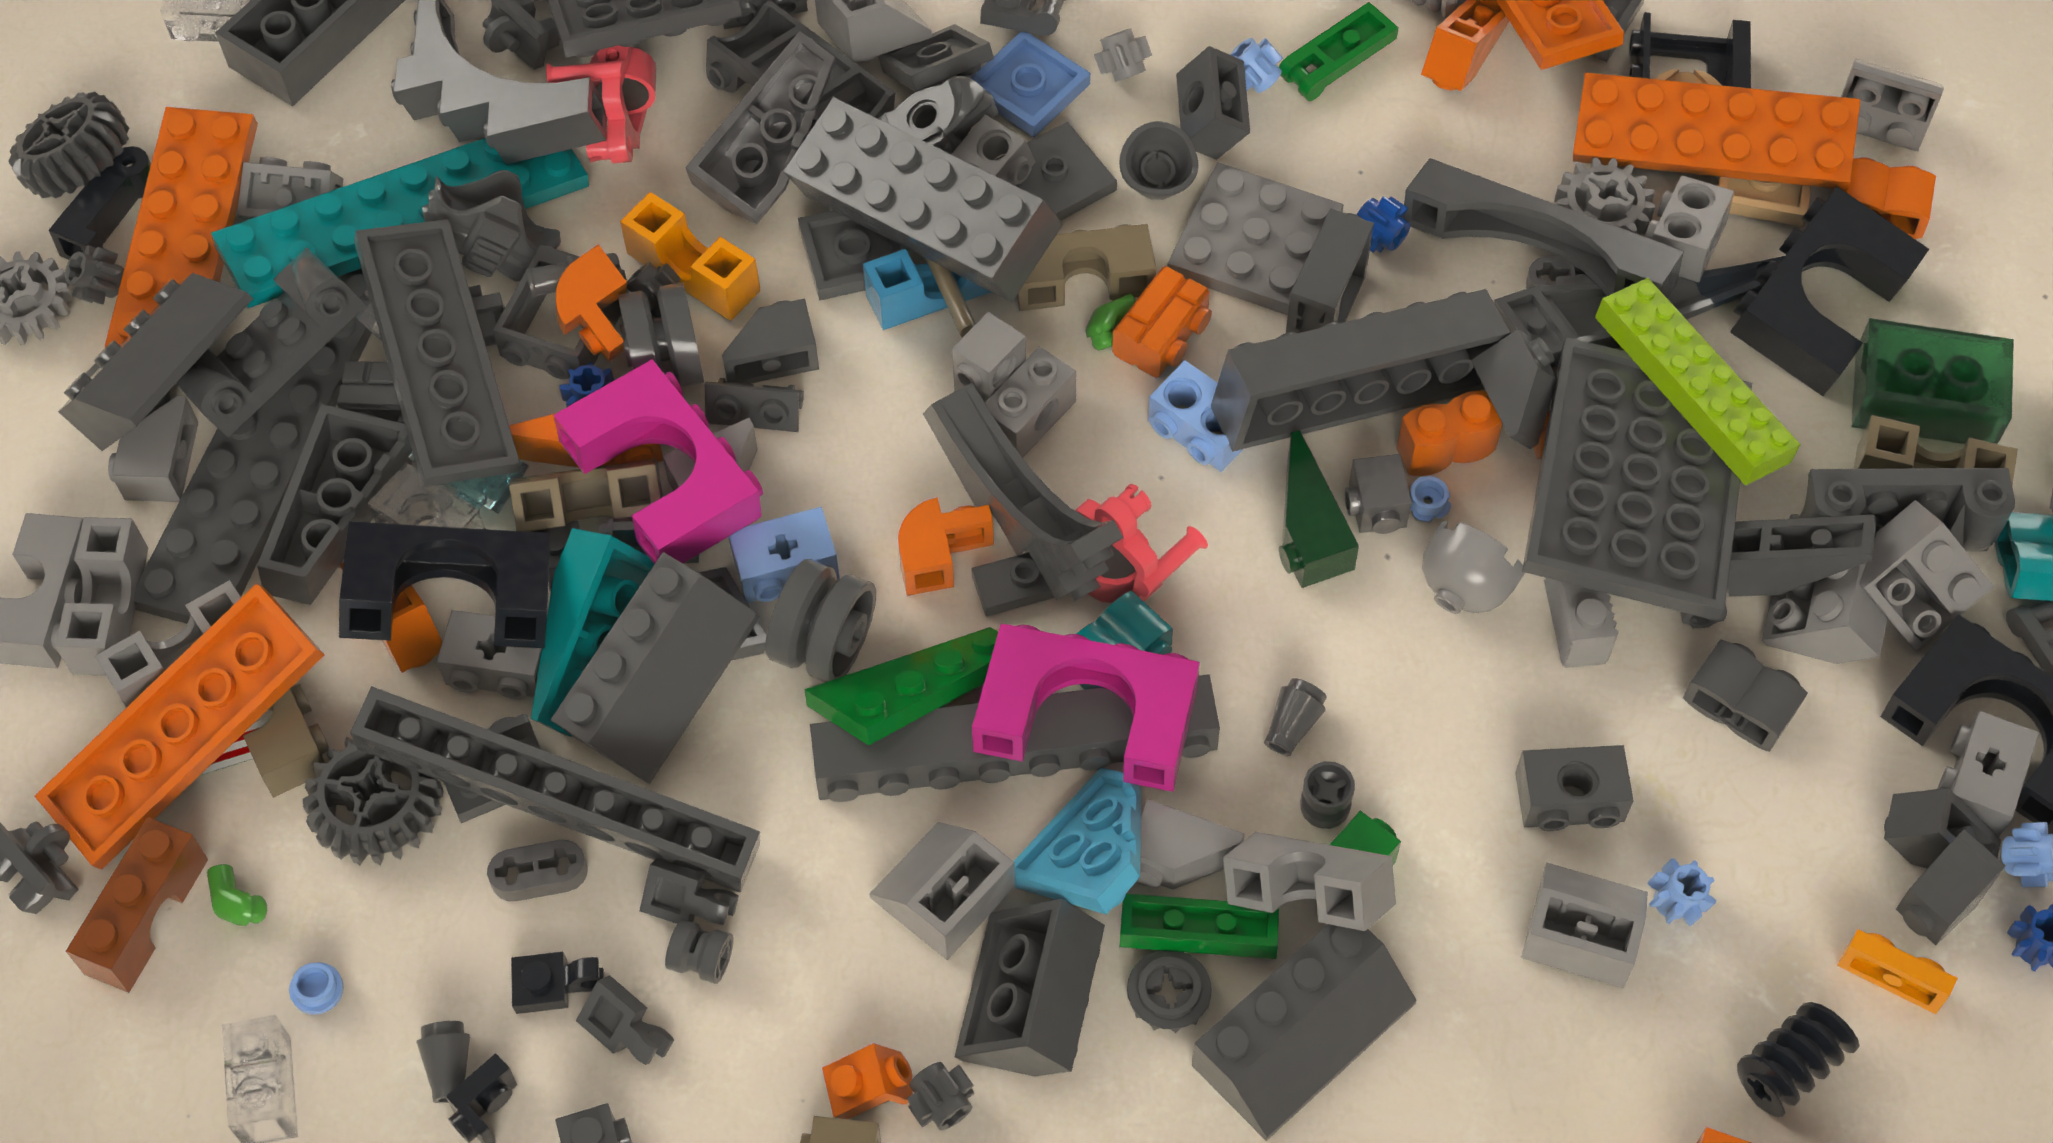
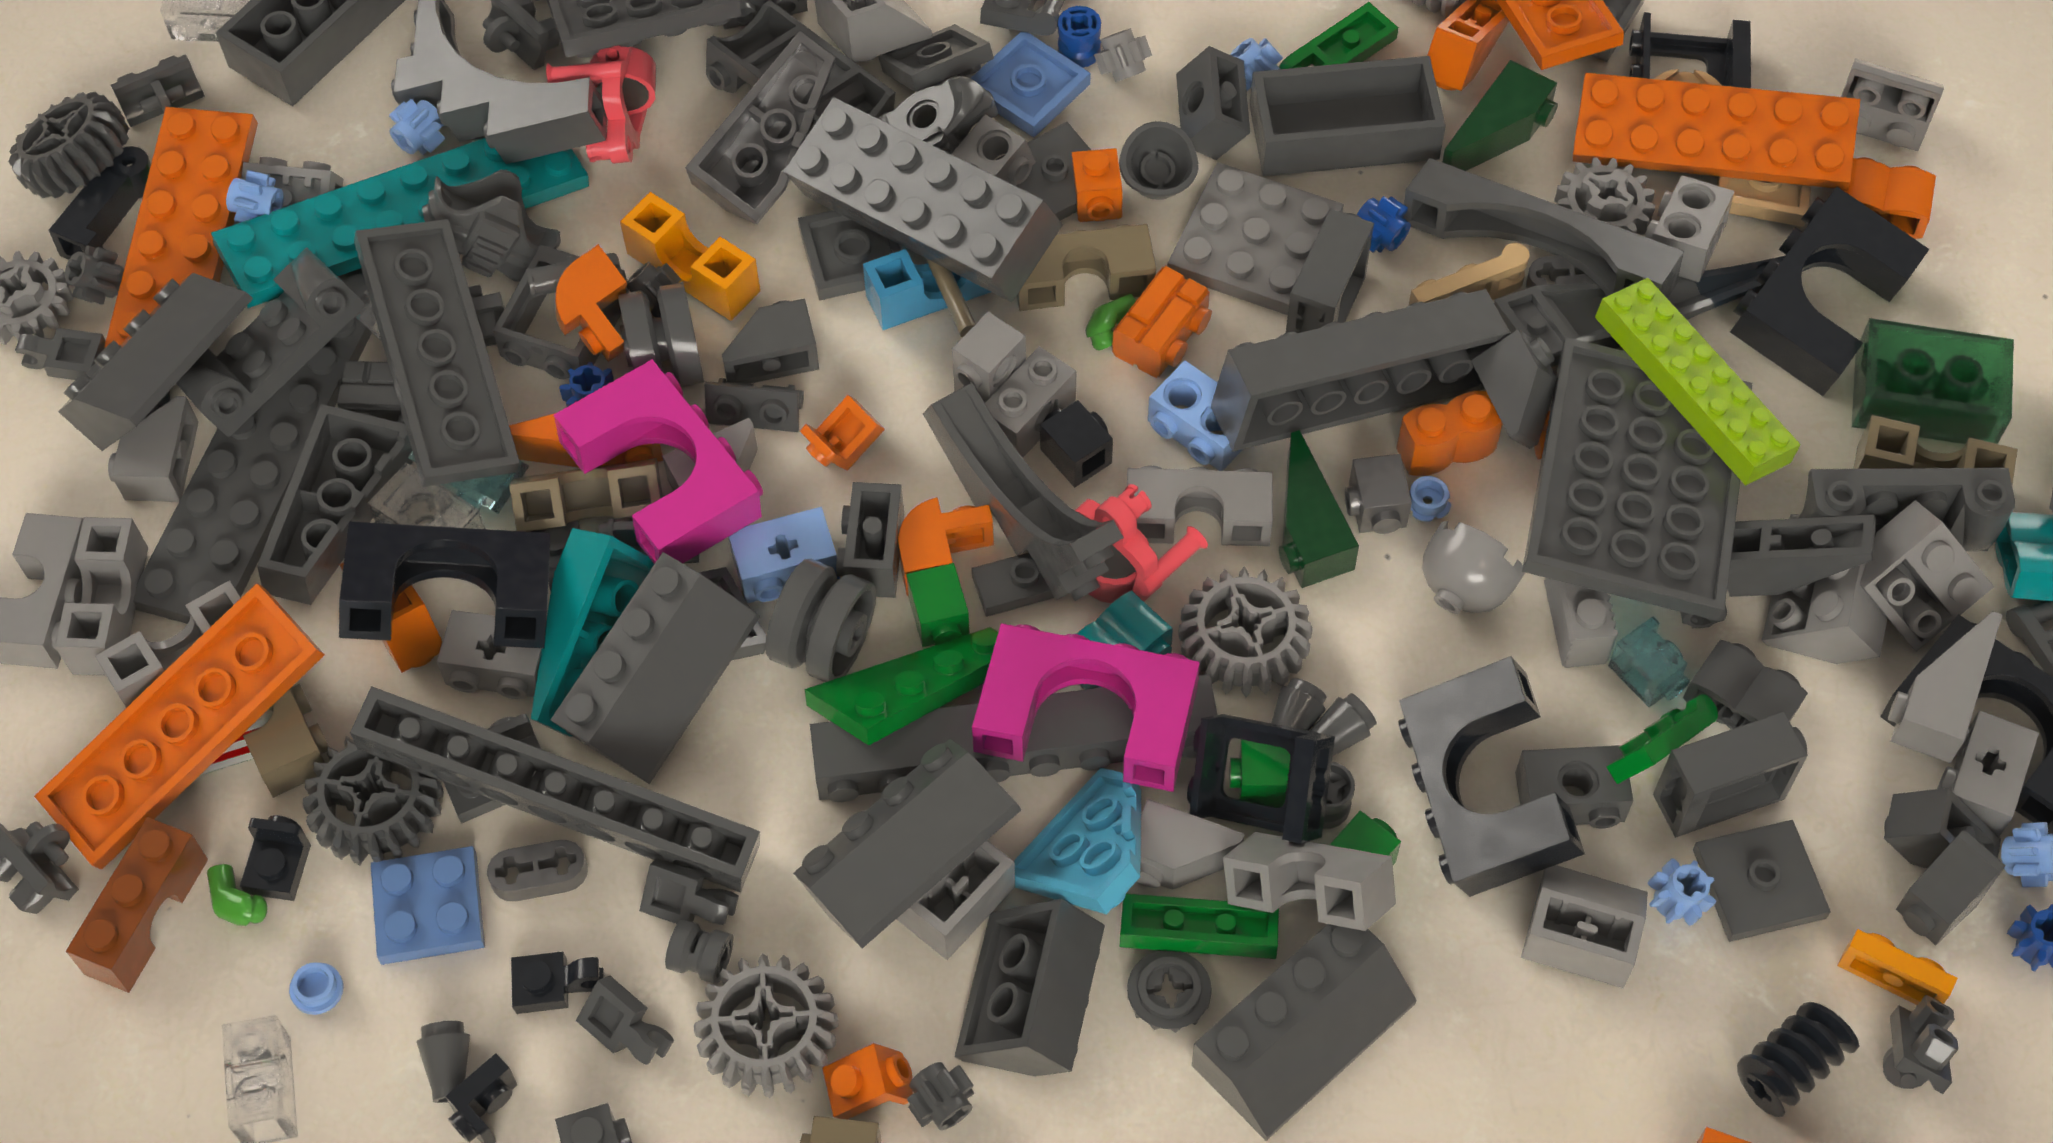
none -> dark grey plate [15,328,106,380]
none -> dark grey hips [111,54,205,127]
none -> light blue gear [226,170,284,223]
none -> black bracket [240,815,311,901]
none -> medium blue plate [371,846,485,965]
none -> light blue gear [389,99,445,155]
none -> light grey gear [694,953,838,1098]
none -> dark grey slope [793,739,1022,948]
none -> orange bracket [800,395,885,471]
none -> dark grey brick [836,482,904,598]
none -> green brick [906,563,970,647]
none -> black brick [1040,400,1113,488]
none -> blue wheel [1058,6,1101,68]
none -> orange bracket [1072,148,1122,222]
none -> light grey arch [1127,466,1273,546]
none -> light grey gear [1178,566,1312,697]
none -> black window [1187,714,1335,844]
none -> green brick [1229,739,1290,807]
none -> dark grey piece [1250,56,1446,176]
none -> dark grey cone [1310,693,1377,756]
none -> arch [1398,656,1585,897]
none -> tan plate [1408,243,1530,306]
none -> dark green slope [1442,60,1558,171]
none -> green plate [1606,694,1718,784]
none -> clear light blue brick [1608,616,1690,708]
none -> dark grey window [1653,712,1808,837]
none -> dark grey plate [1693,820,1831,942]
none -> dark grey hips [1883,995,1959,1094]
none -> light grey slope [1888,611,2002,763]

